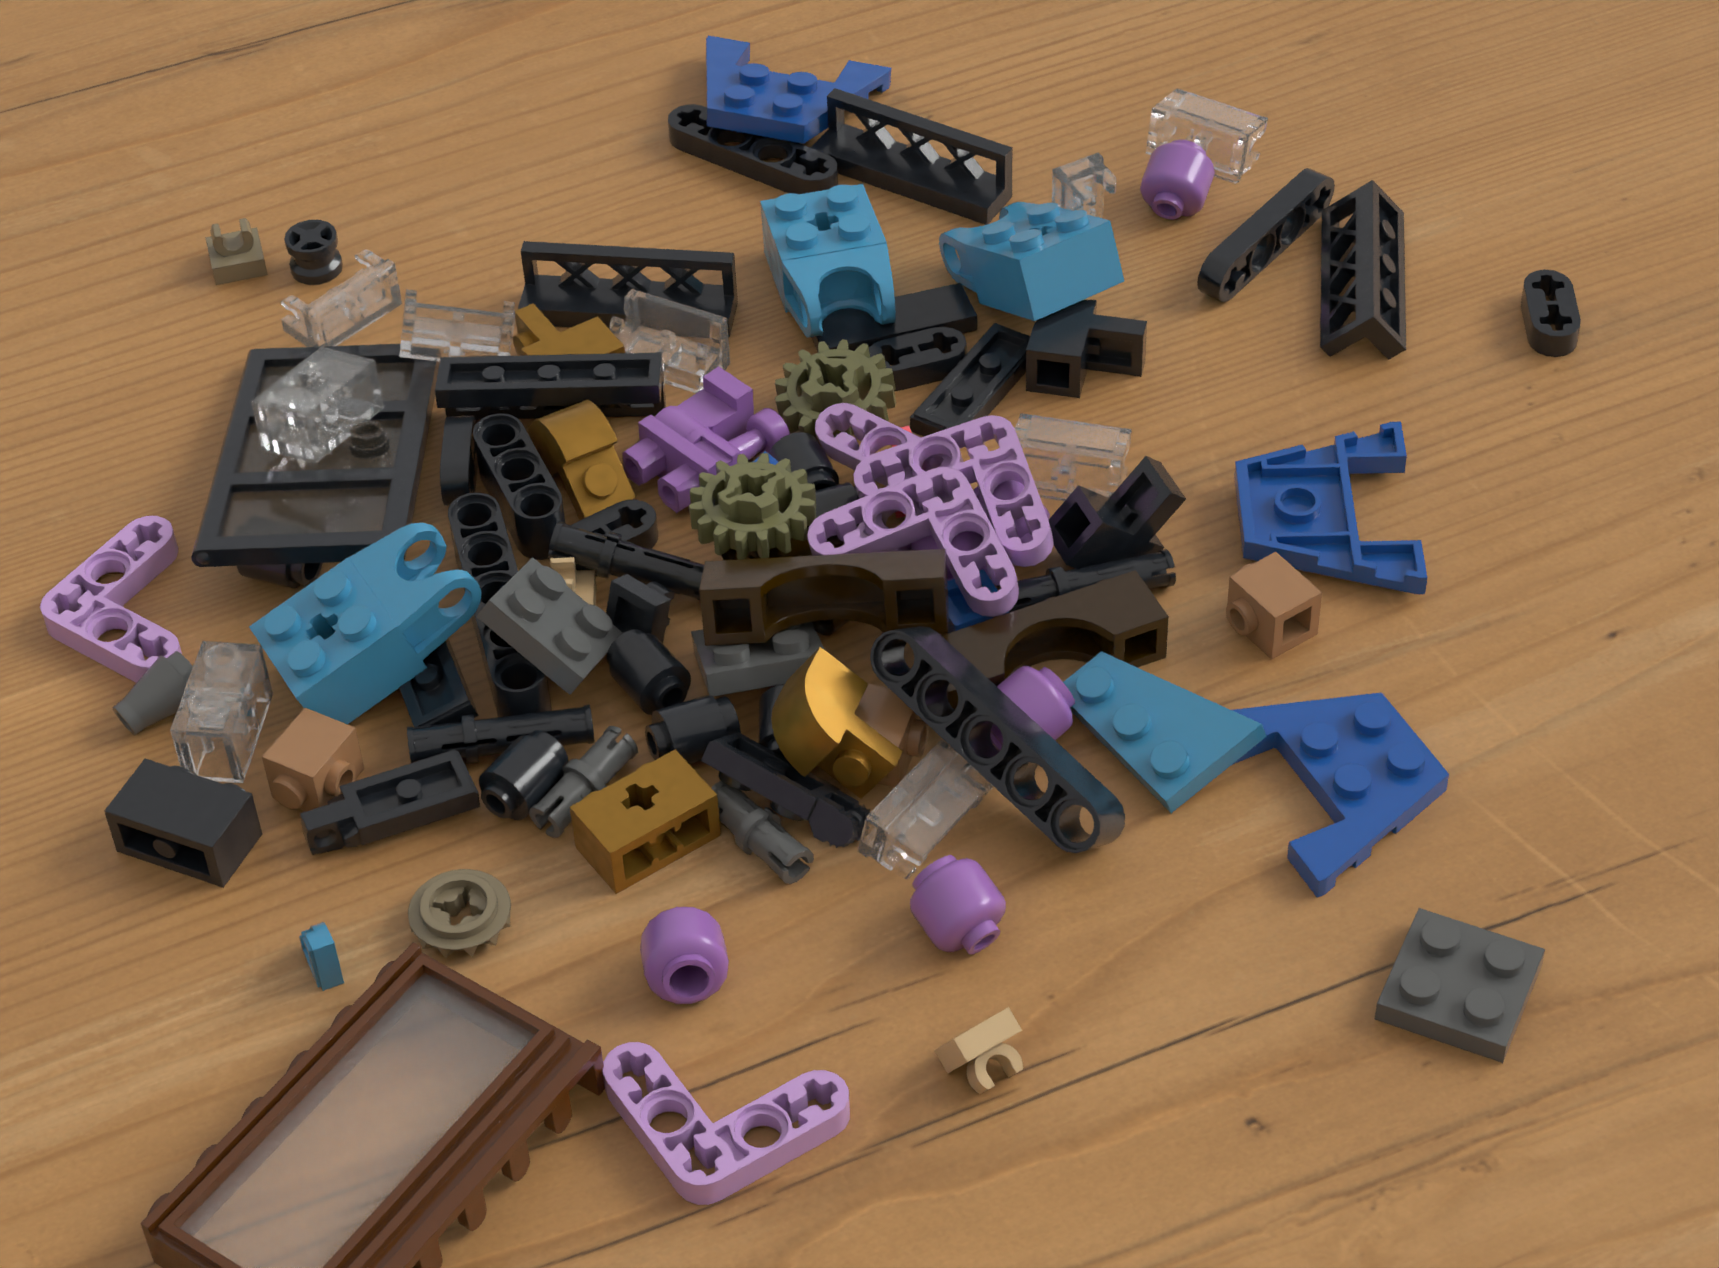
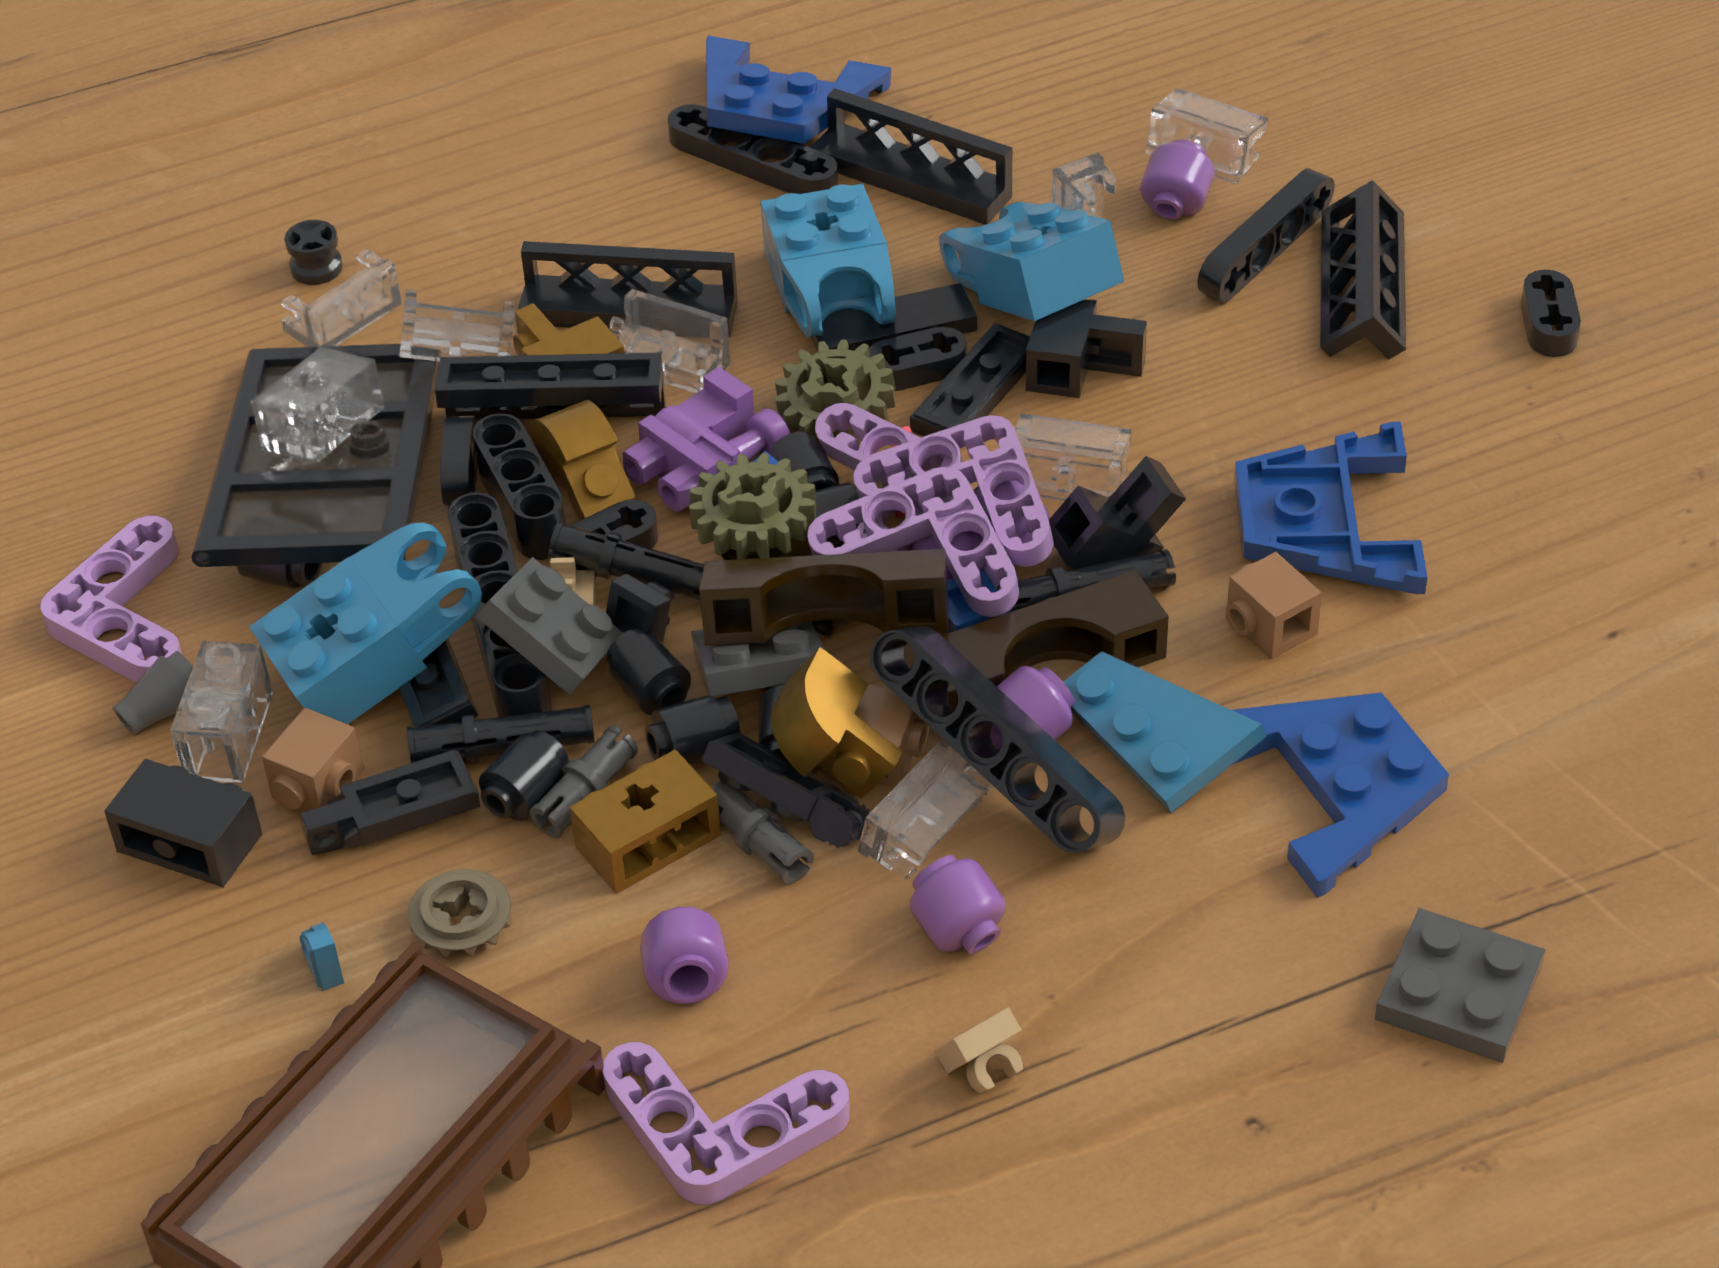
dark tan tile [205,218,268,285] -> none

